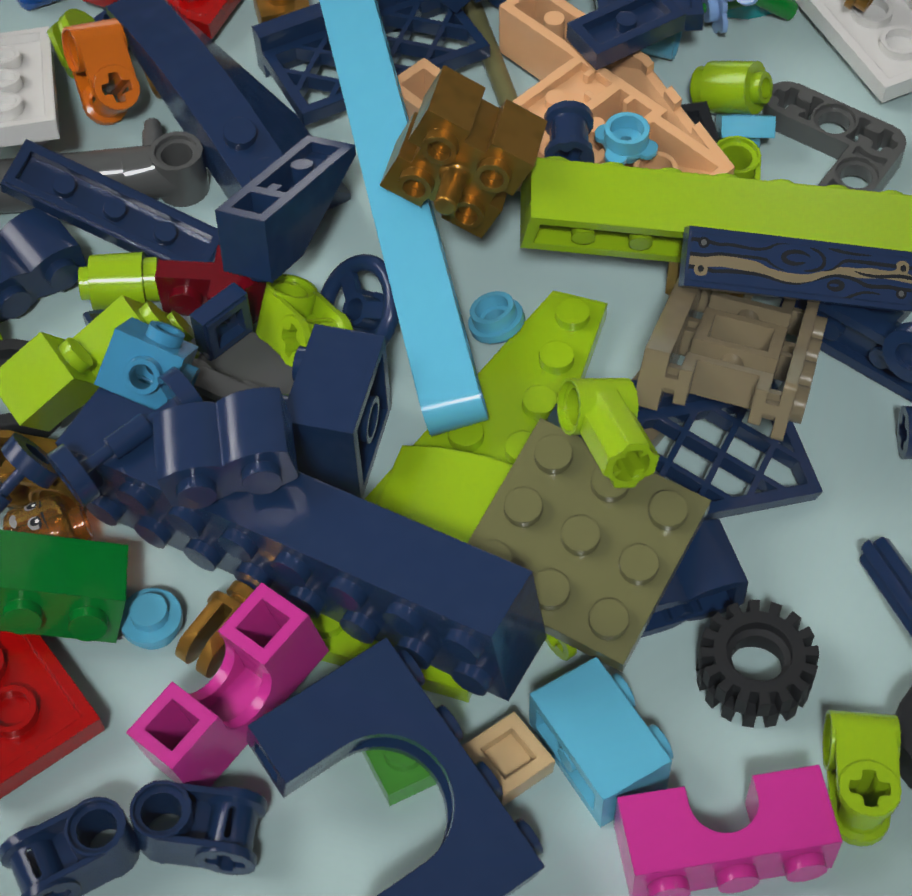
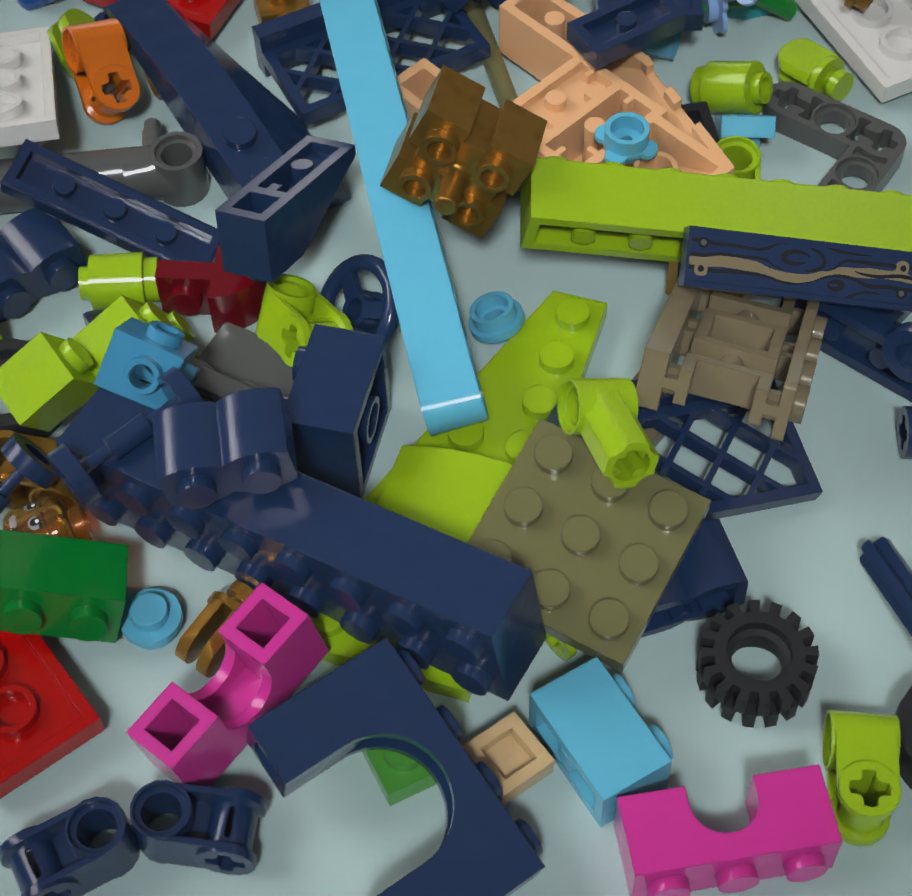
dark blue tile [190,282,254,361] -> none
dark blue bush [544,101,594,163] -> none
none -> lime arm [778,38,854,101]

